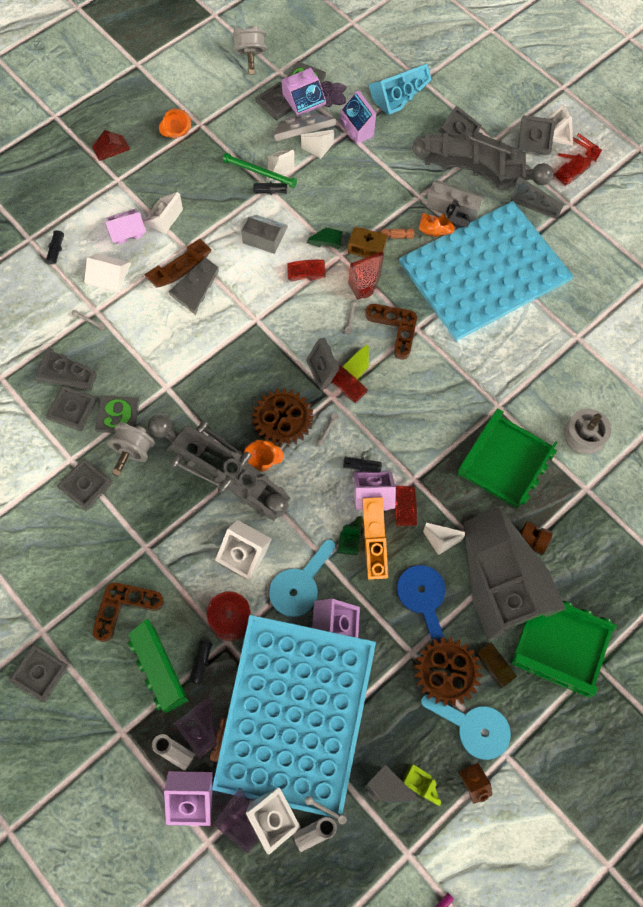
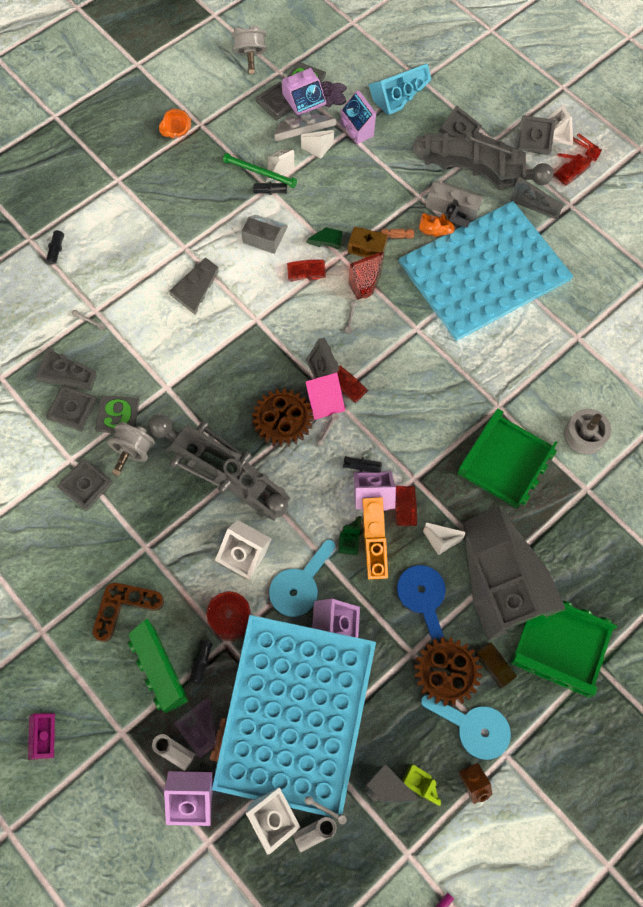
dark grey tile [8,644,69,703] -> none
white slope [84,253,131,293] -> none
clear red slope [92,130,130,161] -> none
lavender slope [104,208,146,244] -> none
white slope [143,192,183,234] -> none
reddish brown slope [145,239,211,288] -> none
clear purple wing [214,788,259,854] -> none
orange hair [243,440,284,472] -> none
lime slope [342,344,370,381] -> none
reddish brown beam [365,304,417,360] -> none
reddish brown wheel [520,521,553,555] -> none
none -> magenta slope [28,713,55,760]
none -> sticker [306,373,345,420]

